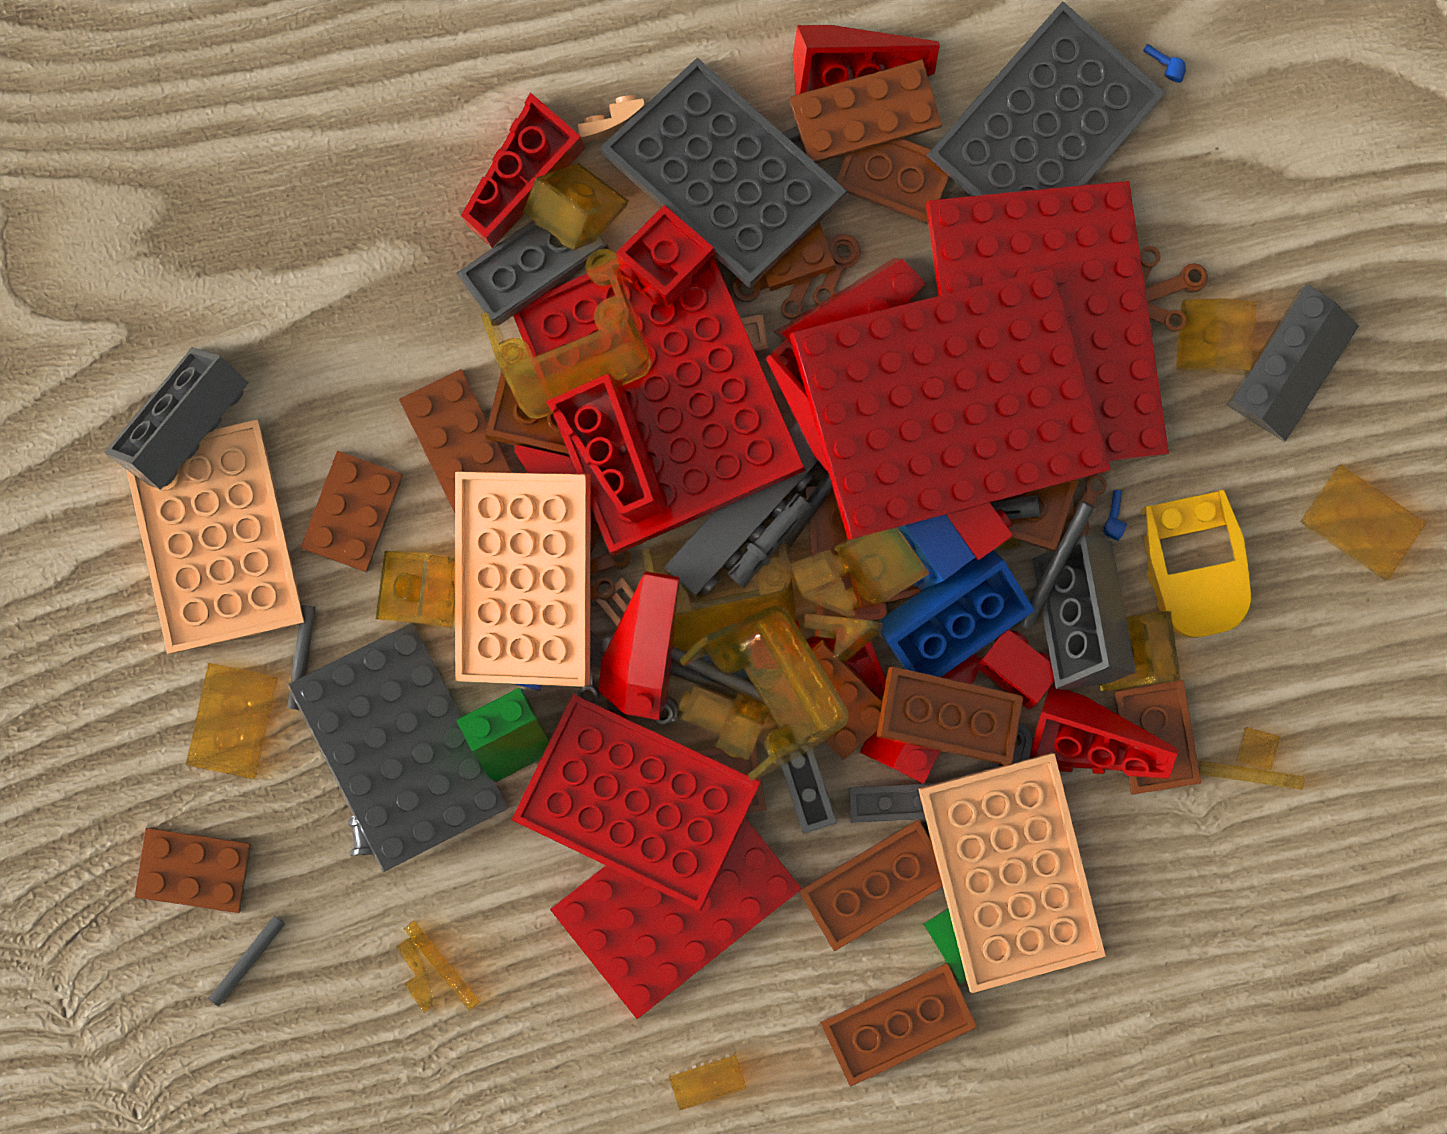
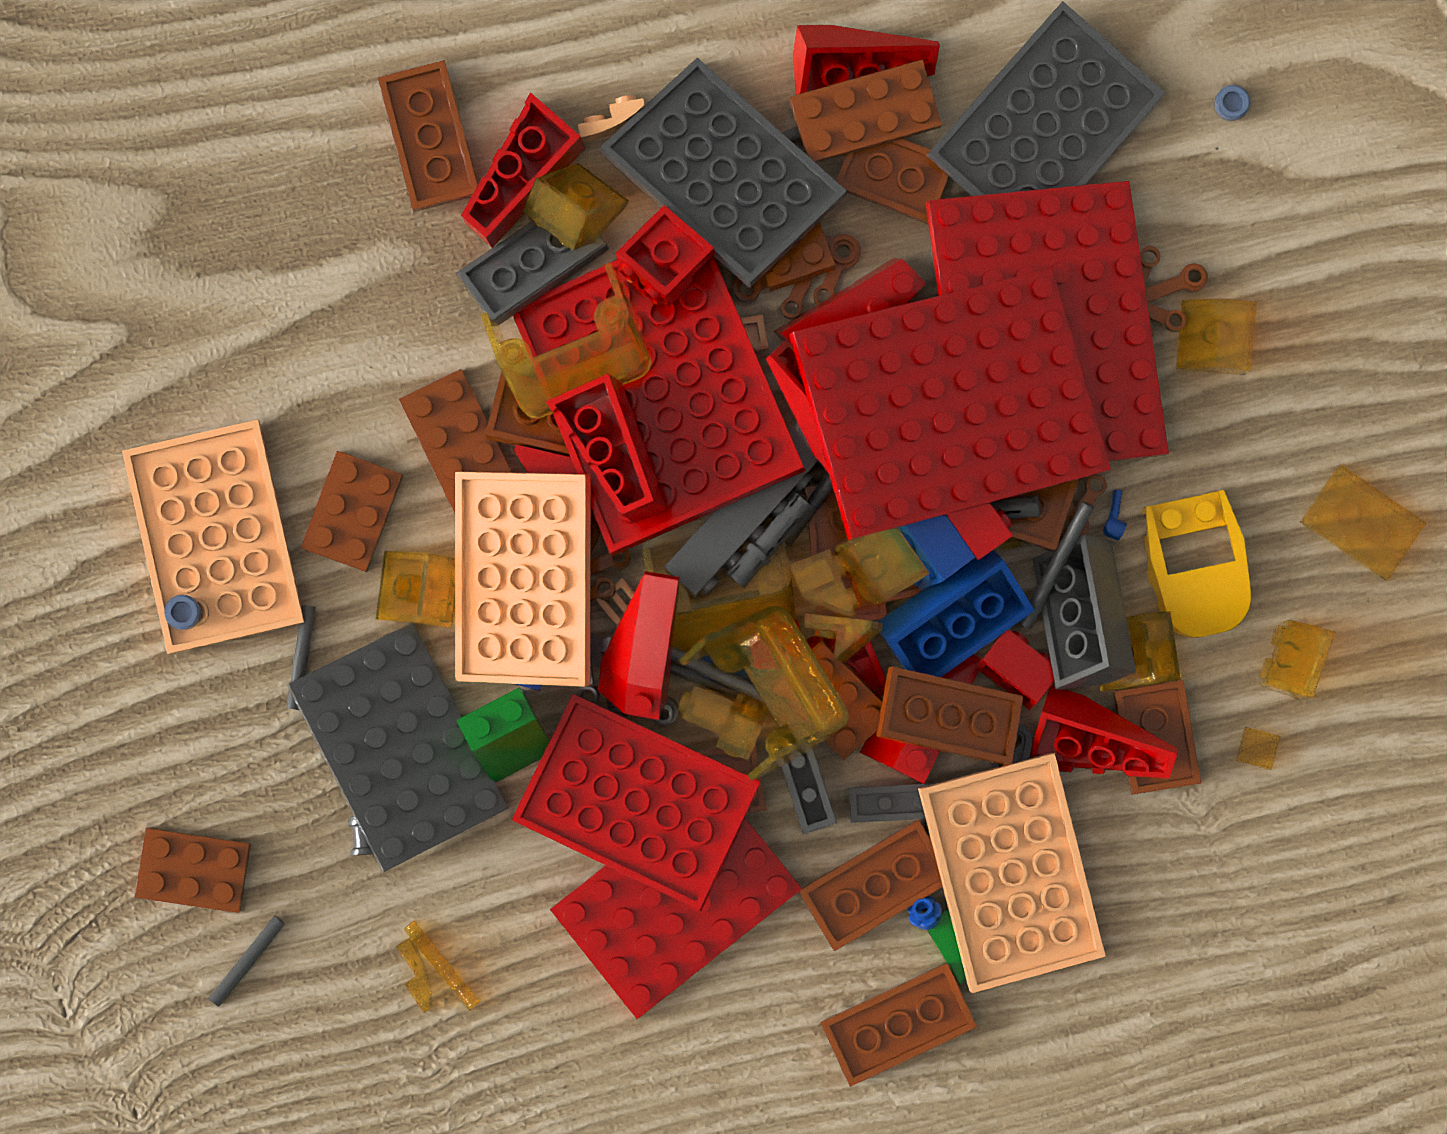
dark grey slope [105,347,249,490] -> none
clear yellow plate [186,663,278,779] -> none
clear yellow tile [585,249,621,286] -> none
clear yellow brick [669,1052,747,1110] -> none
blue hand [1143,44,1186,83] -> none
clear yellow bar [1199,761,1305,790] -> none
dark grey slope [1226,284,1359,442] -> none
none -> sand blue tile [164,595,201,630]
none -> dark orange plate [378,60,478,212]
none -> blue plate [908,896,942,930]
none -> sand blue tile [1214,85,1250,121]
none -> clear yellow slope [1259,620,1336,700]

